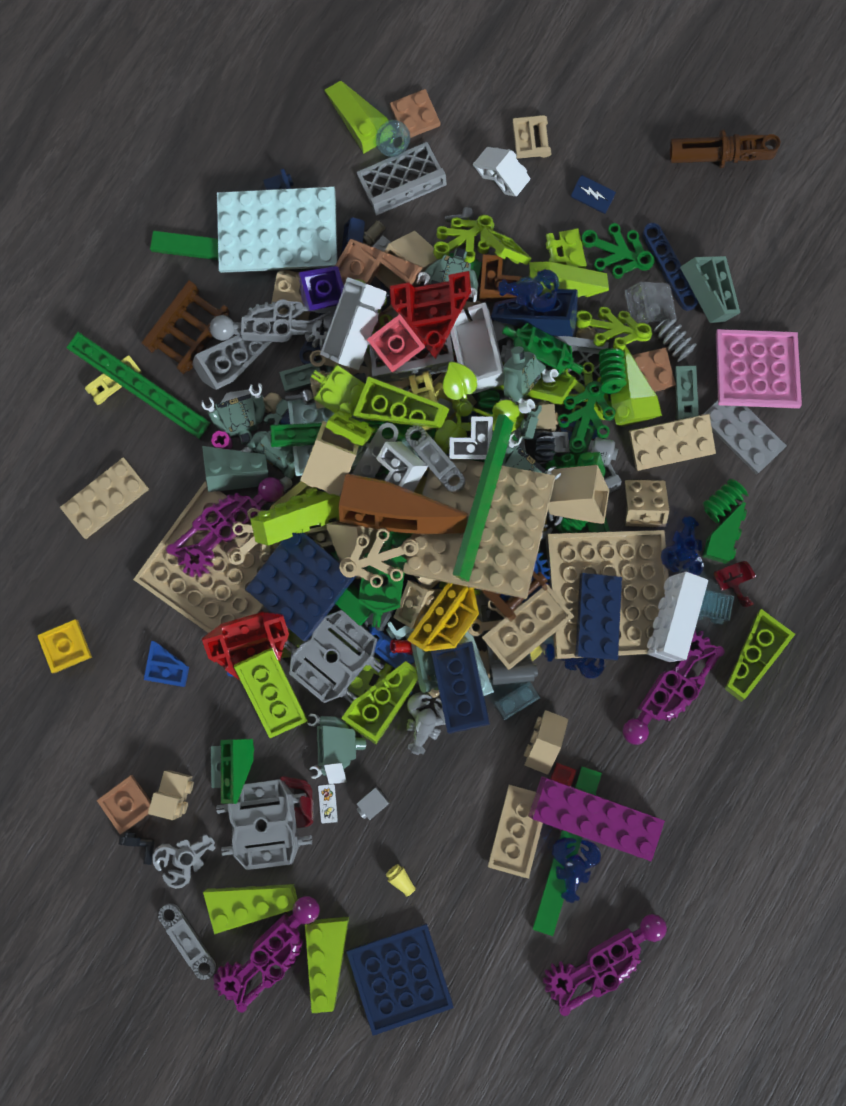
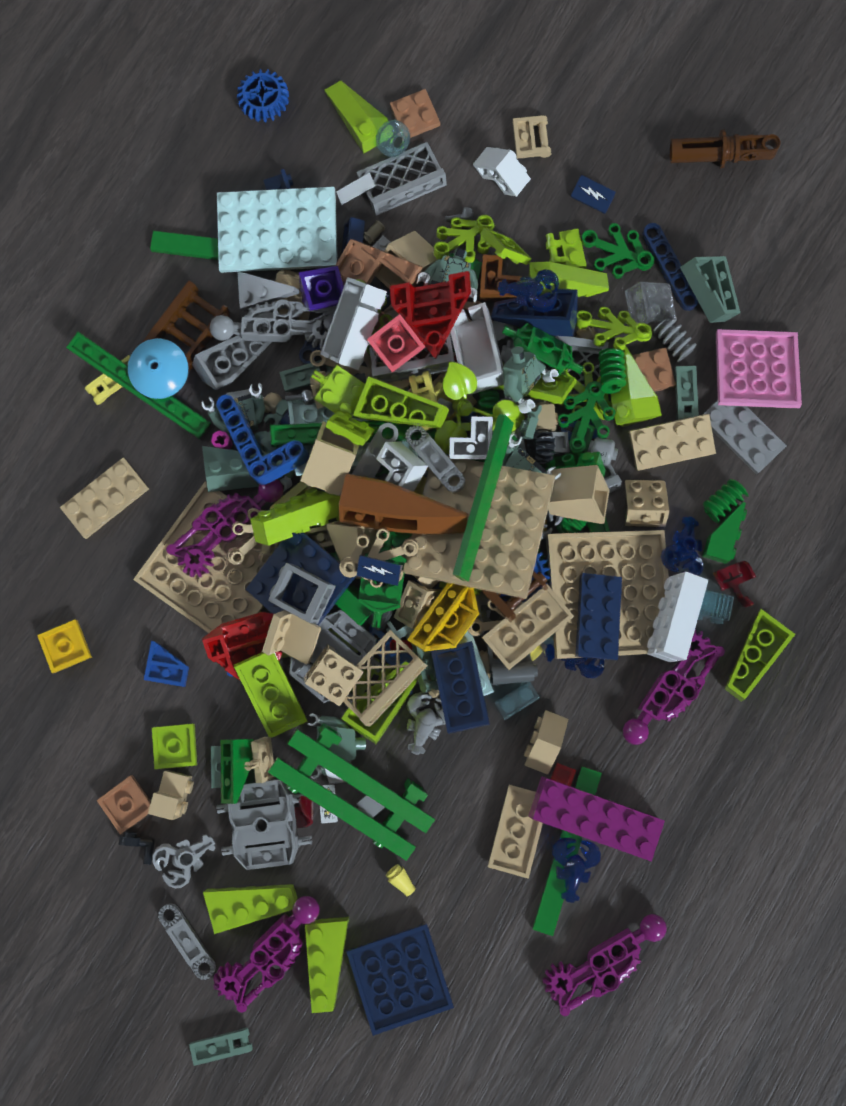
none -> medium azure dish [128,339,189,399]
none -> lime plate [152,724,197,769]
none -> sand green plate [189,1027,253,1066]
none -> blue beam [216,395,309,485]
none -> blue gear [237,69,289,123]
none -> light grey wing [237,272,299,310]
none -> tan plate [244,737,276,783]
none -> tan bracket [262,610,321,665]
none -> light grey window [268,563,336,624]
none -> green fence [268,722,435,861]
none -> tan bracket [303,644,363,706]
none -> white sticker [336,172,375,205]
none -> tan fence [343,630,428,727]
none -> dark blue slope [357,555,403,586]

